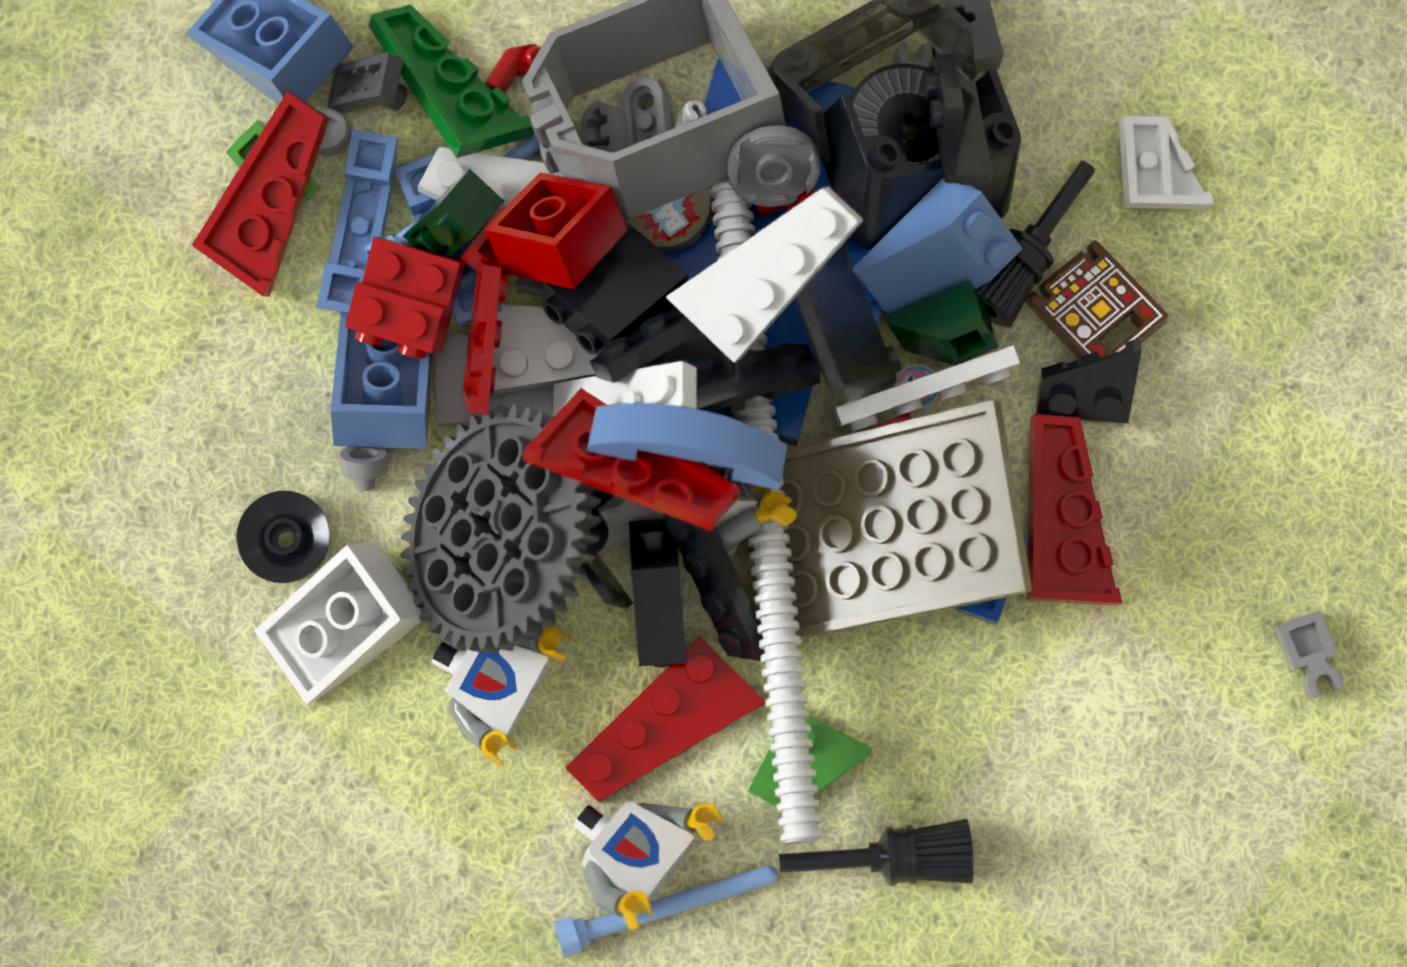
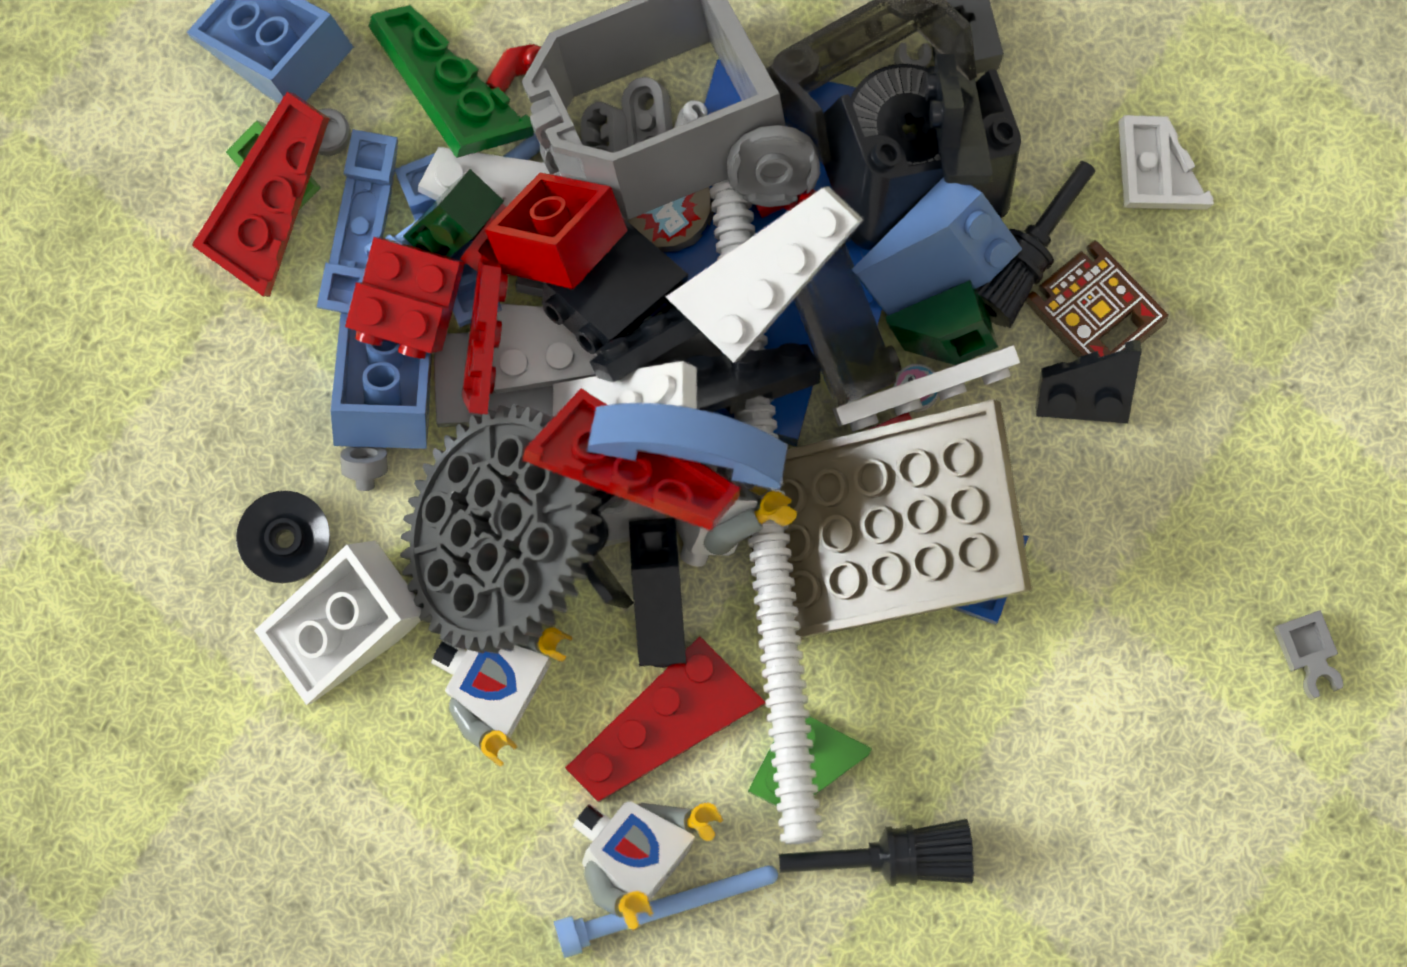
dark grey tile [327,52,408,113] -> none
black plate [663,513,765,661] -> none
red wing [1027,414,1123,606] -> none

